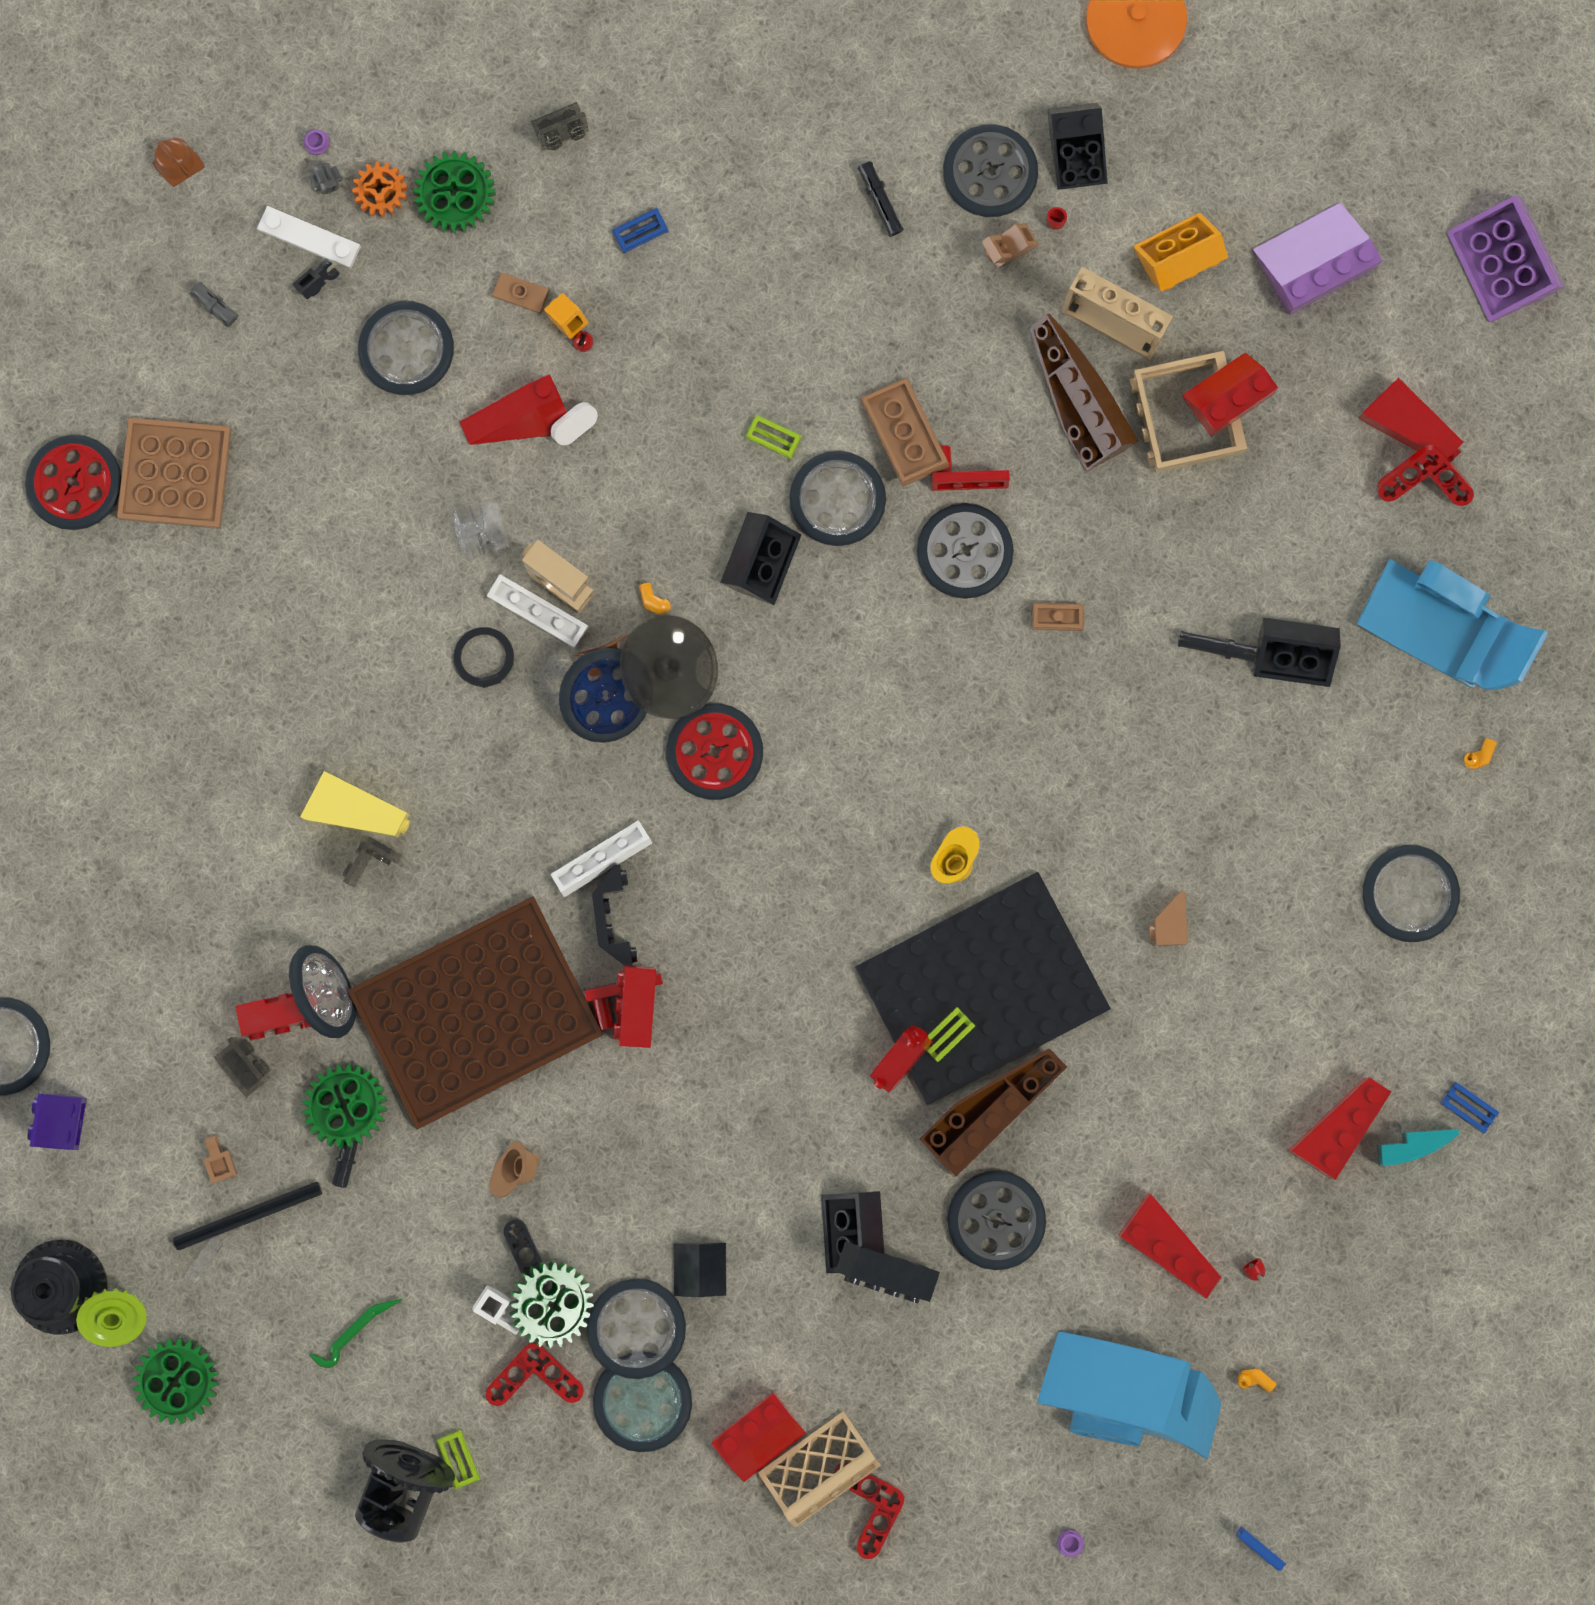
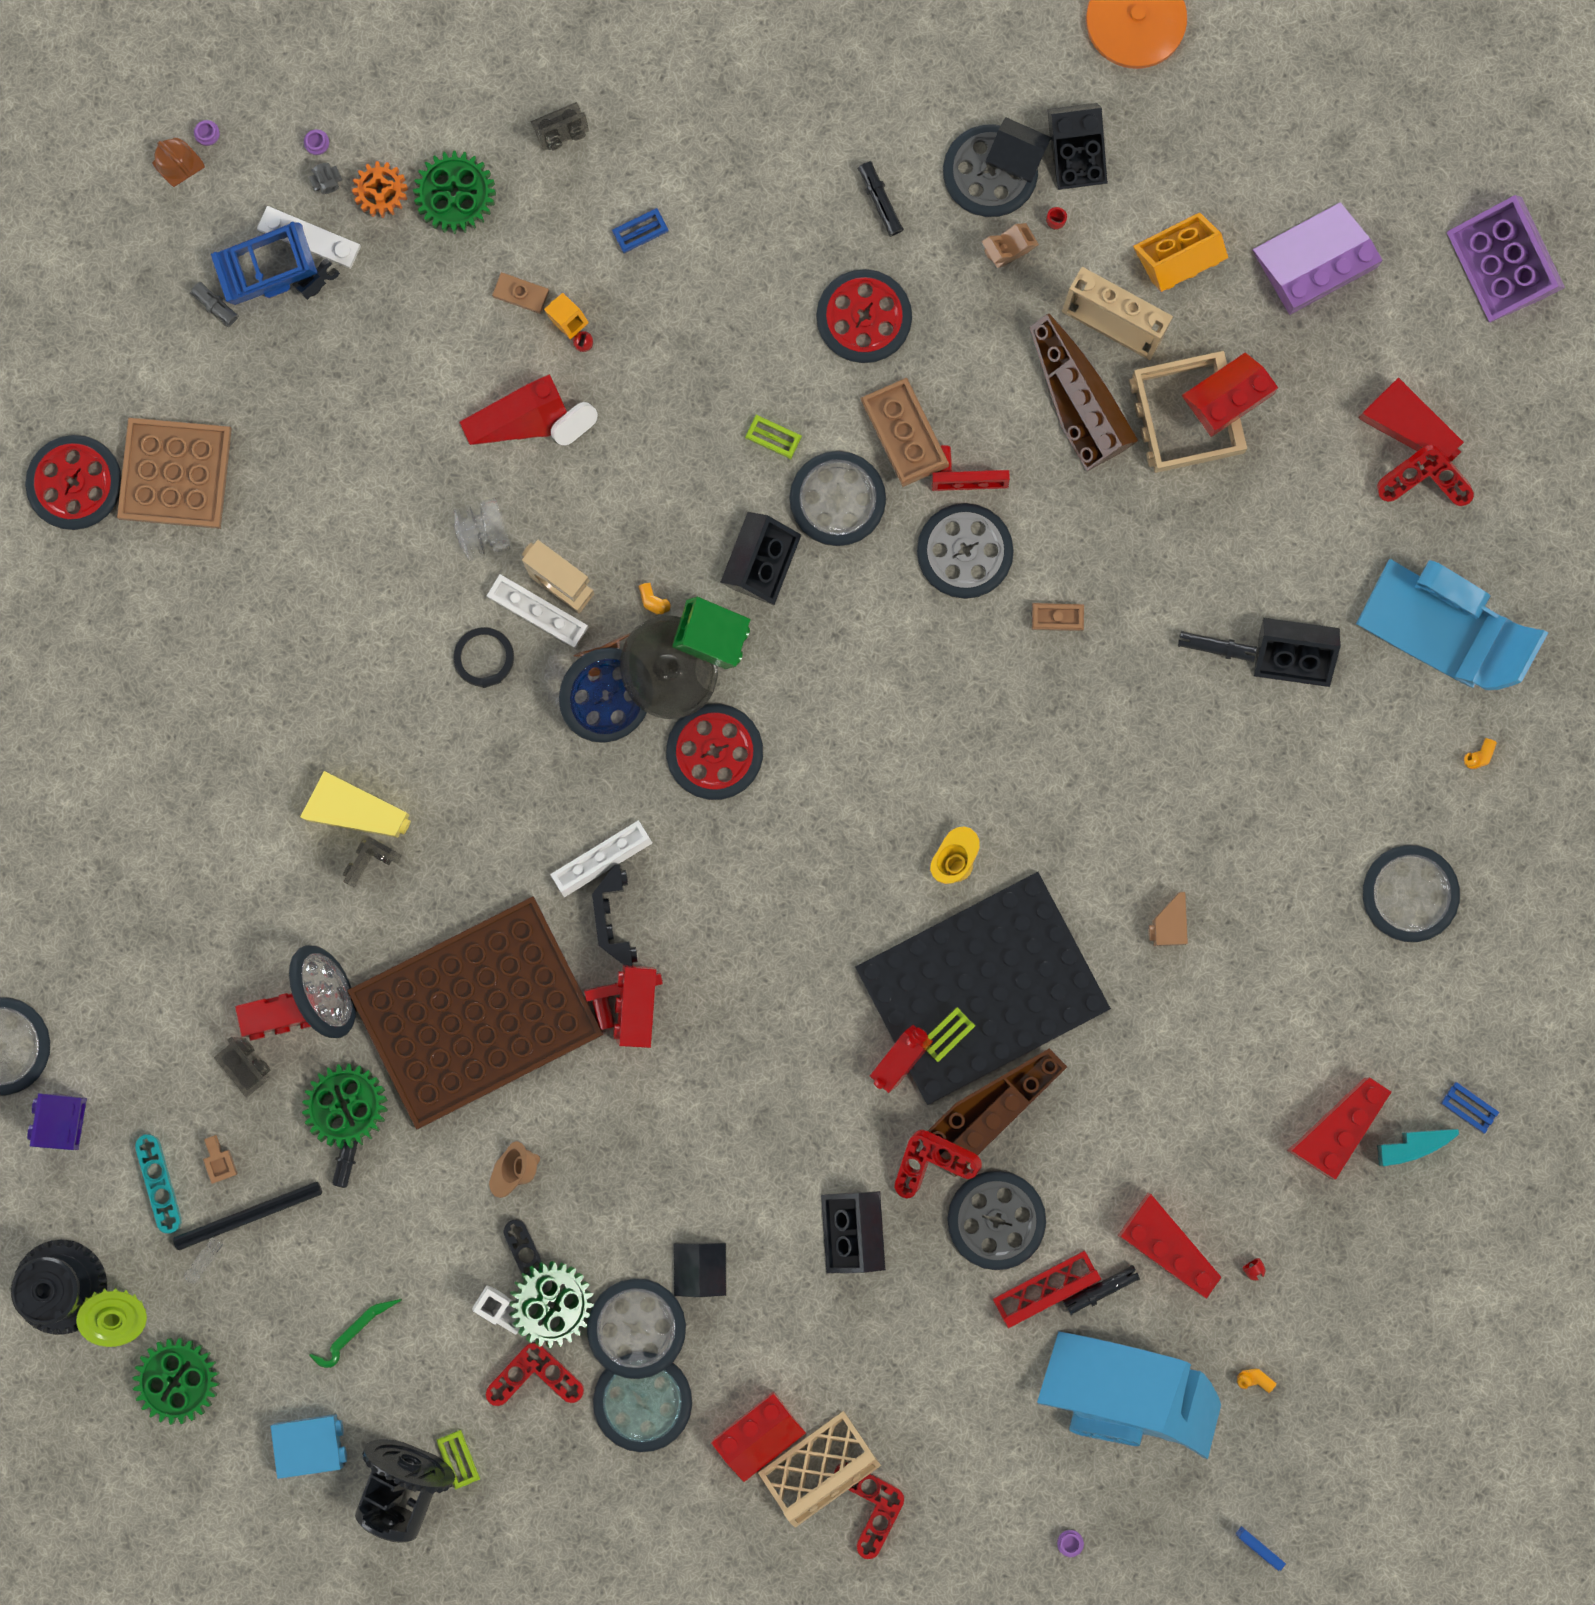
wedge [358,301,454,395] -> none
black brick [835,1241,940,1304] -> none
none -> teal beam [135,1134,182,1234]
none -> medium lavender plate [194,120,220,146]
none -> blue piece [211,221,317,305]
none -> dark azure brick [271,1414,347,1479]
none -> green brick [672,596,751,669]
none -> wedge [816,269,912,363]
none -> red beam [894,1130,982,1199]
none -> black slope [985,117,1052,183]
none -> red fence [993,1250,1102,1329]
none -> black pin [1063,1265,1140,1316]

